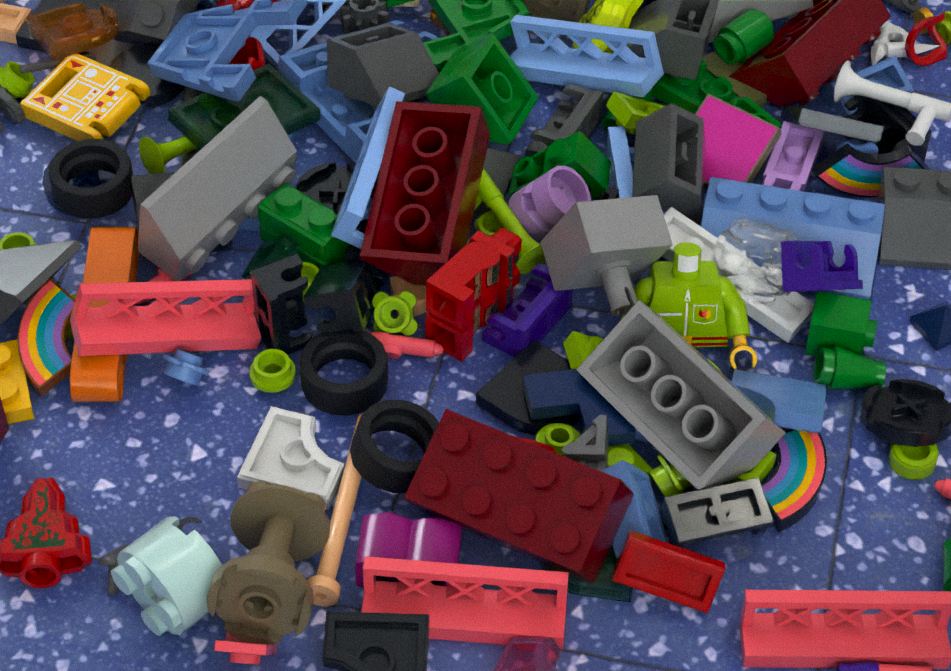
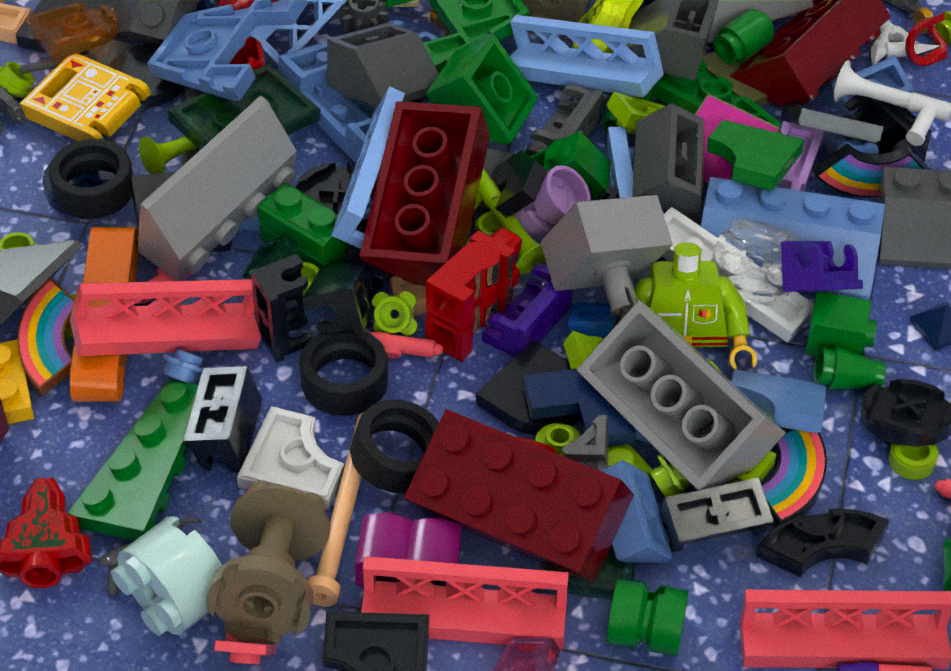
lime plate [249,349,296,393] -> none
red tile [612,530,726,613] -> none
none -> green wing [68,380,198,541]
none -> black hinge [183,366,262,473]
none -> black tile [490,150,547,218]
none -> blue plate [568,303,620,339]
none -> green wheel [606,578,689,657]
none -> green tile [707,120,804,191]
none -> black tile [756,509,890,578]

